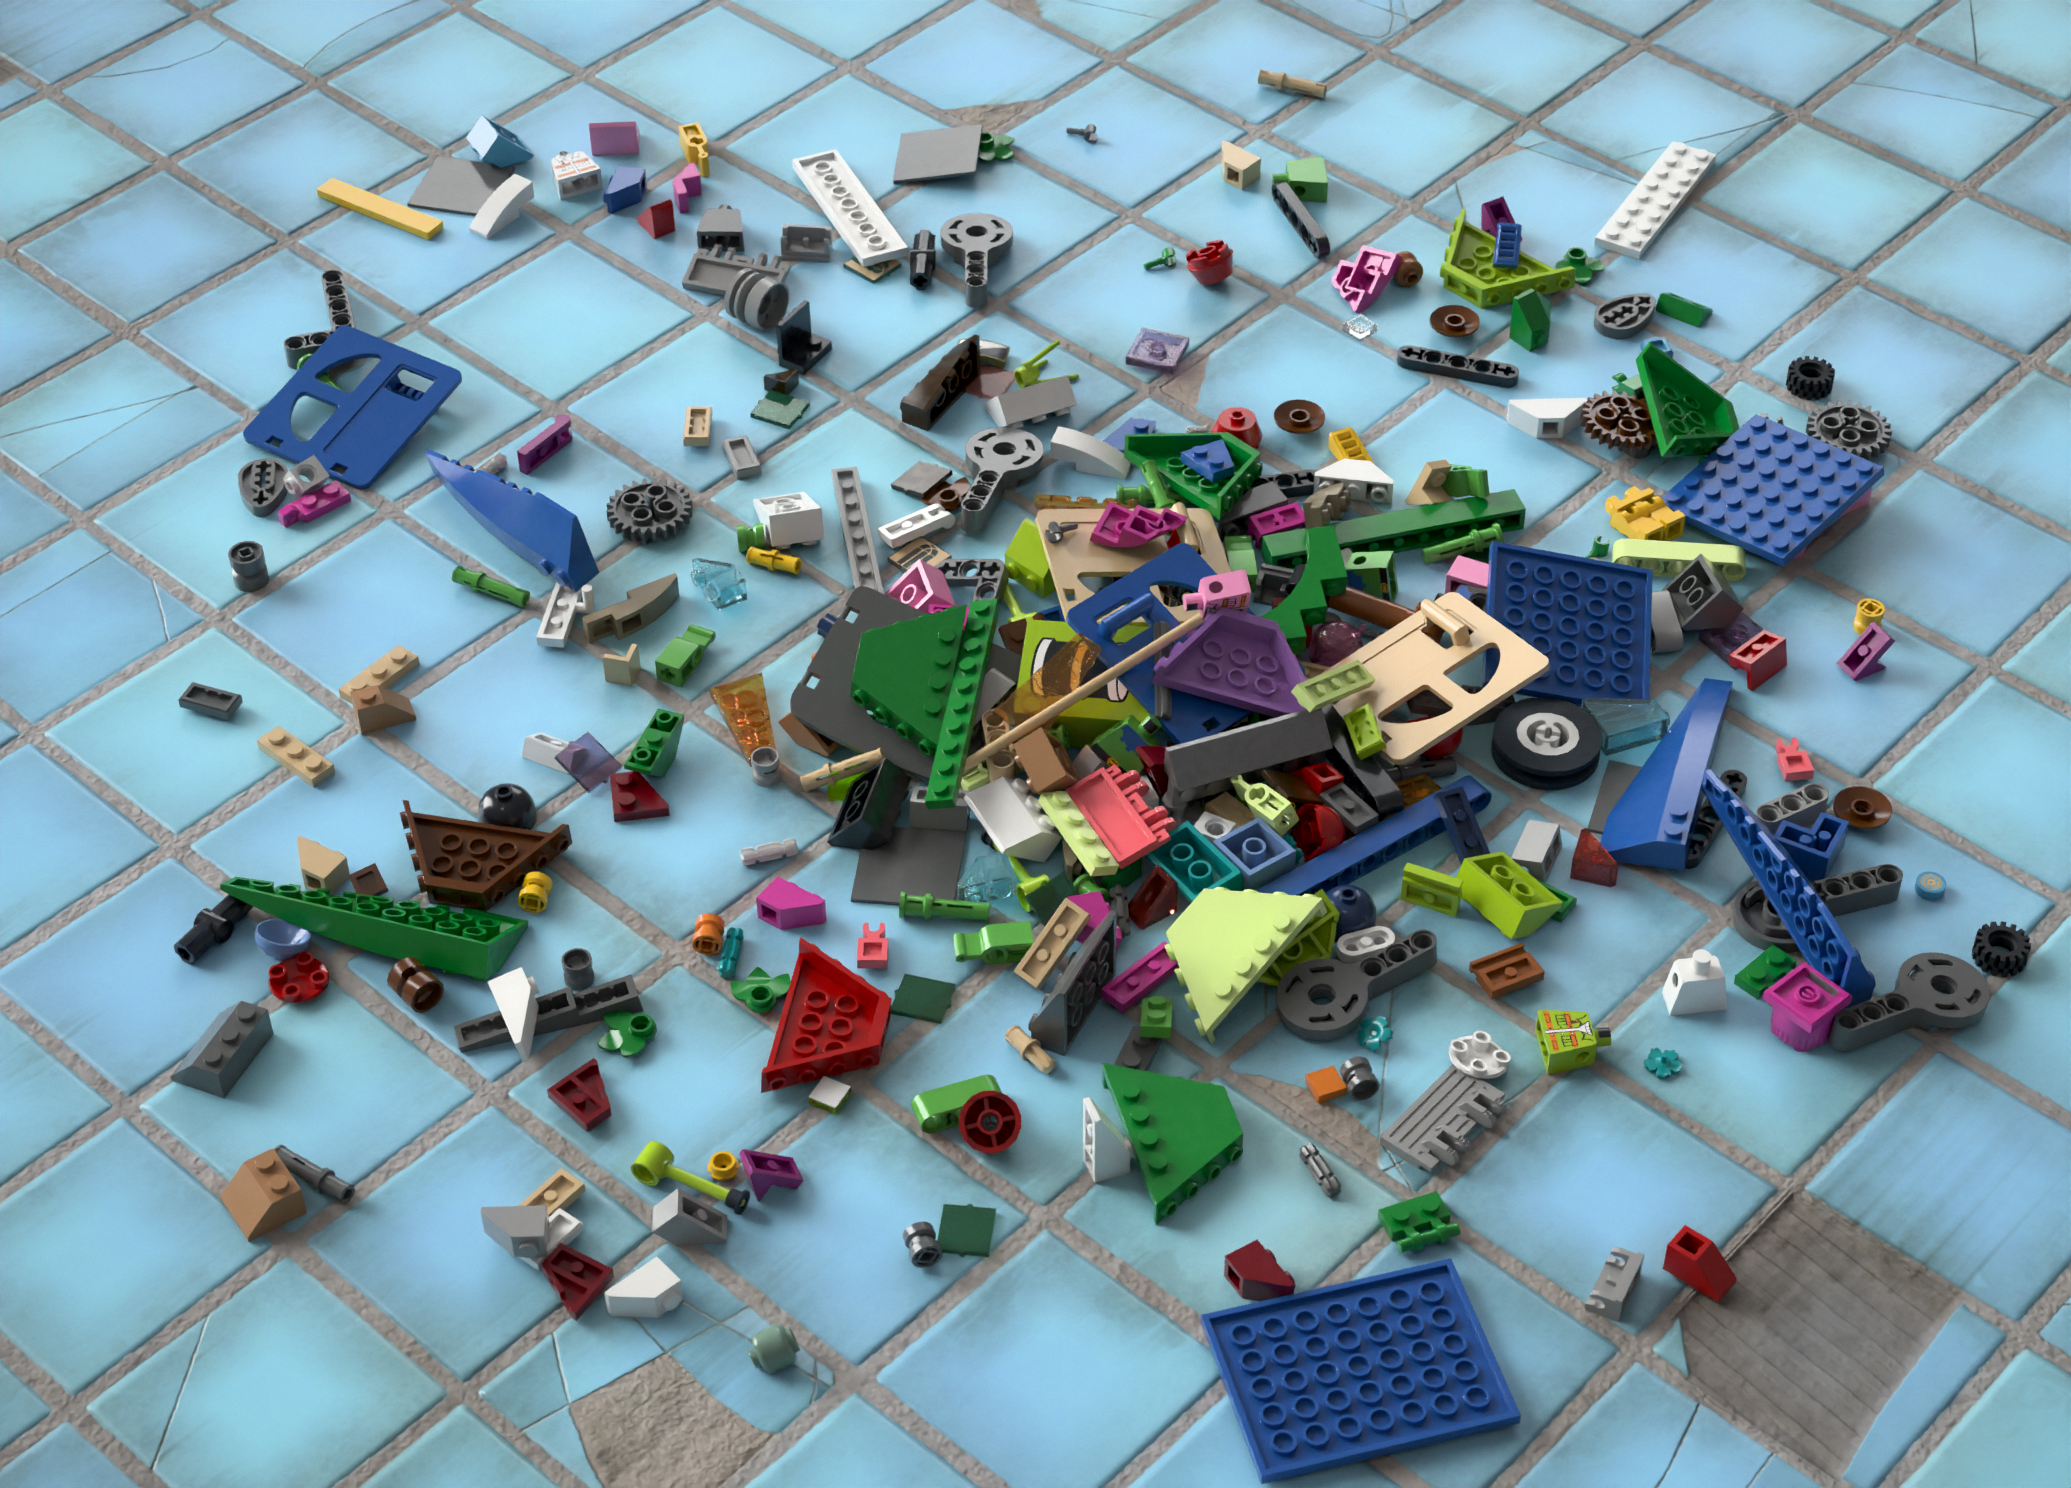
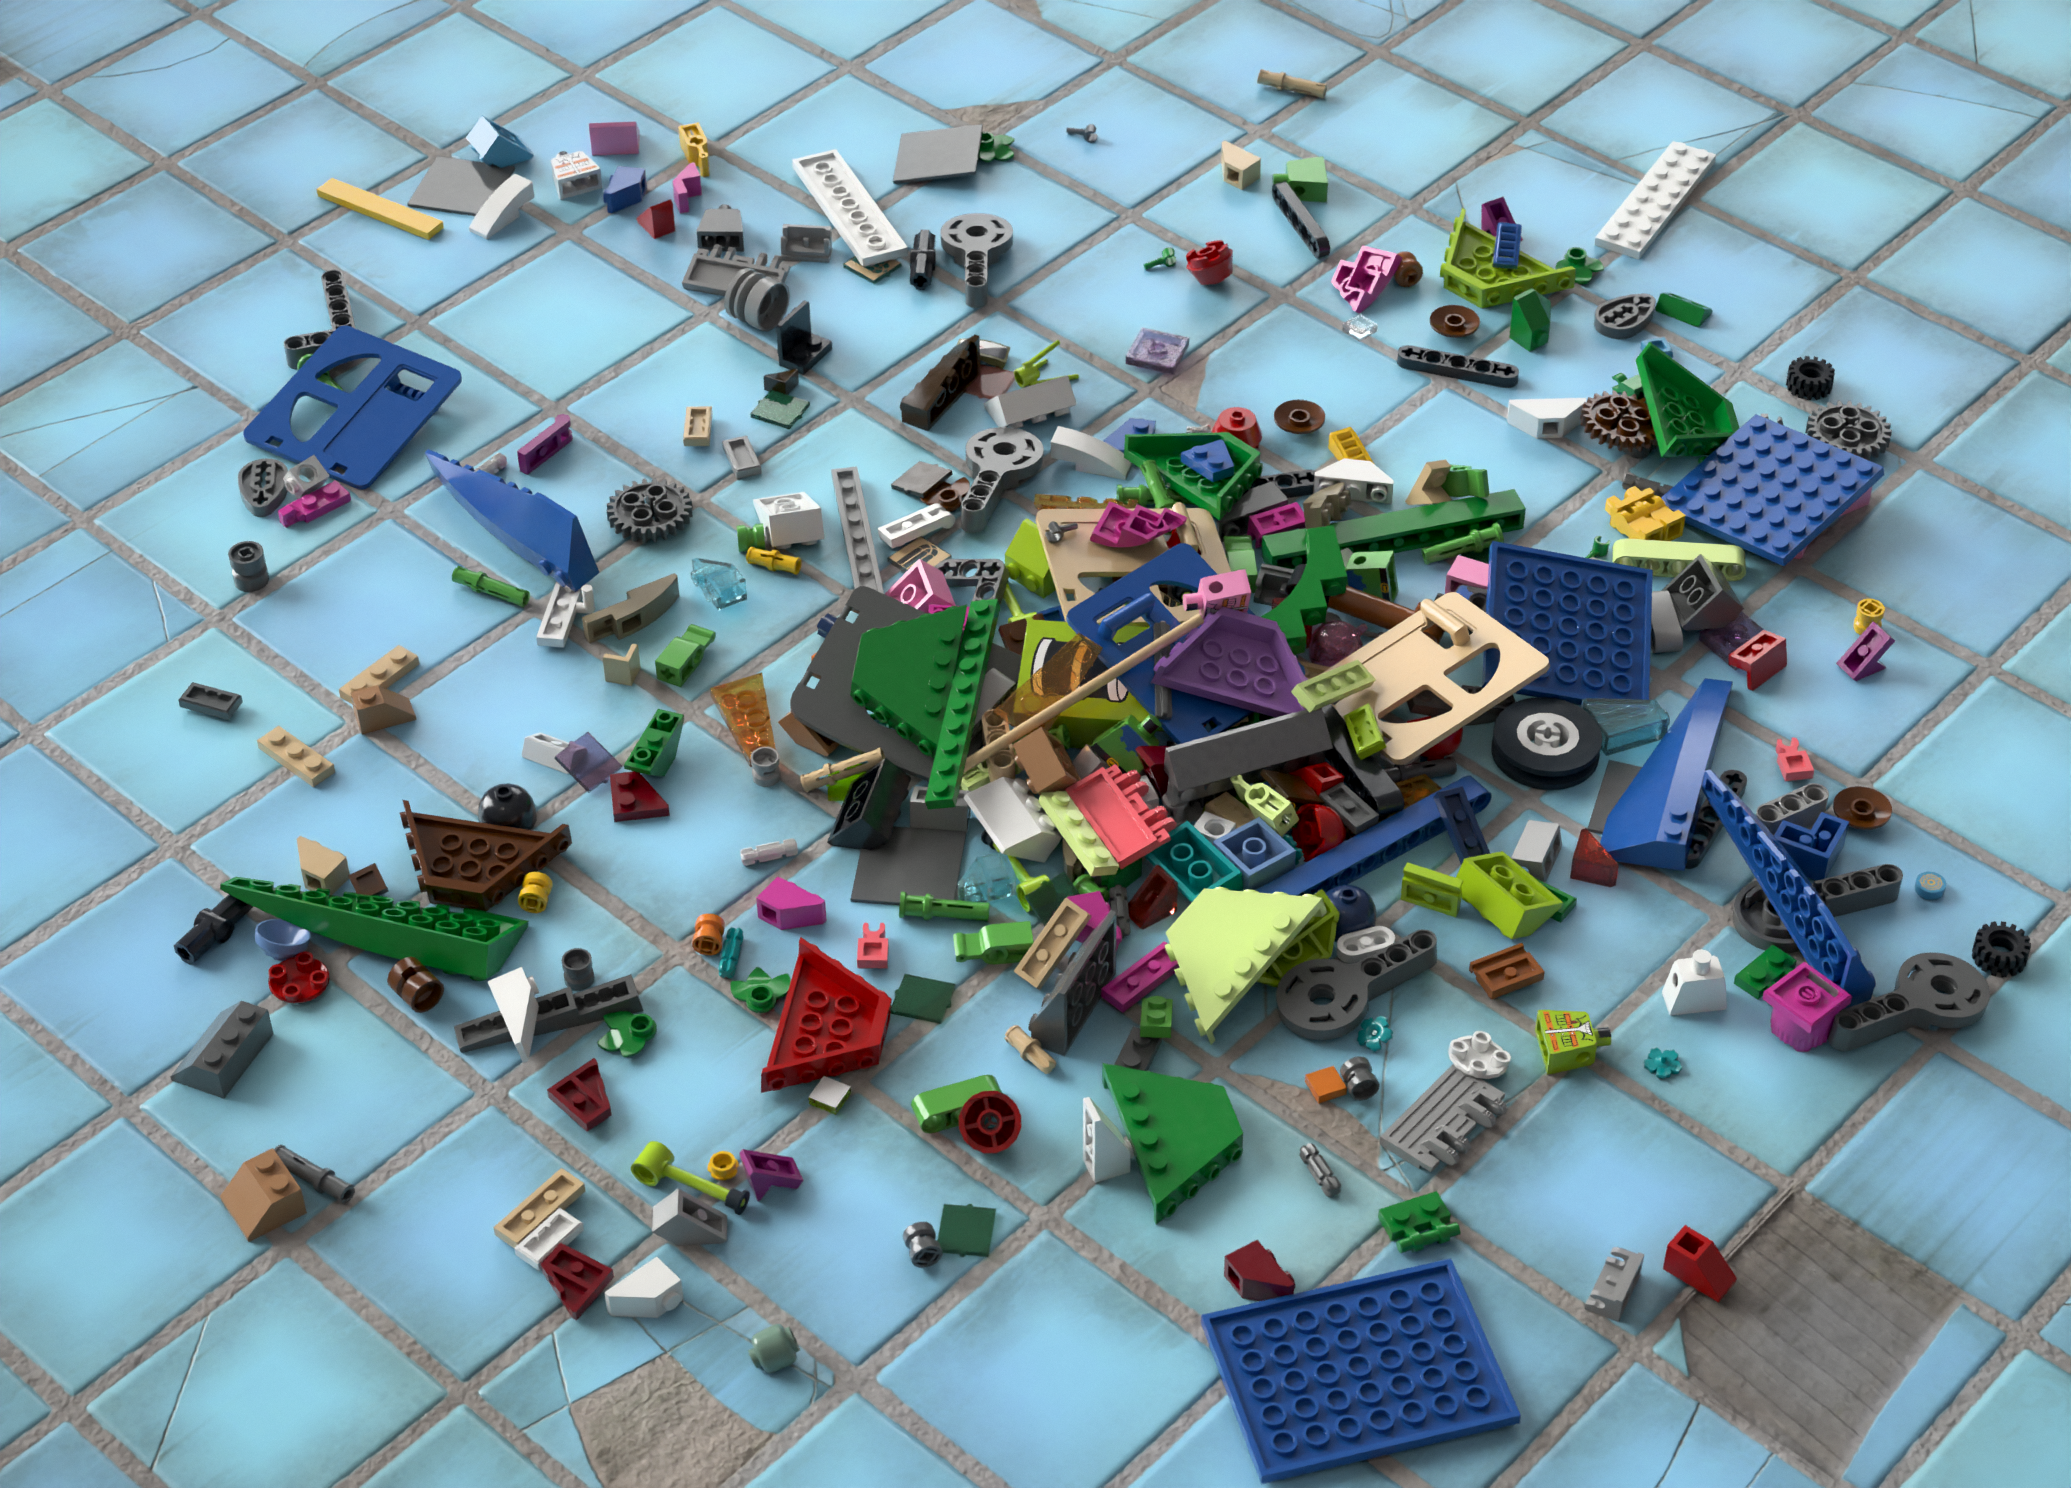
light grey slope [481,1205,550,1258] -> none
none -> dark grey axle [1622,474,1673,497]

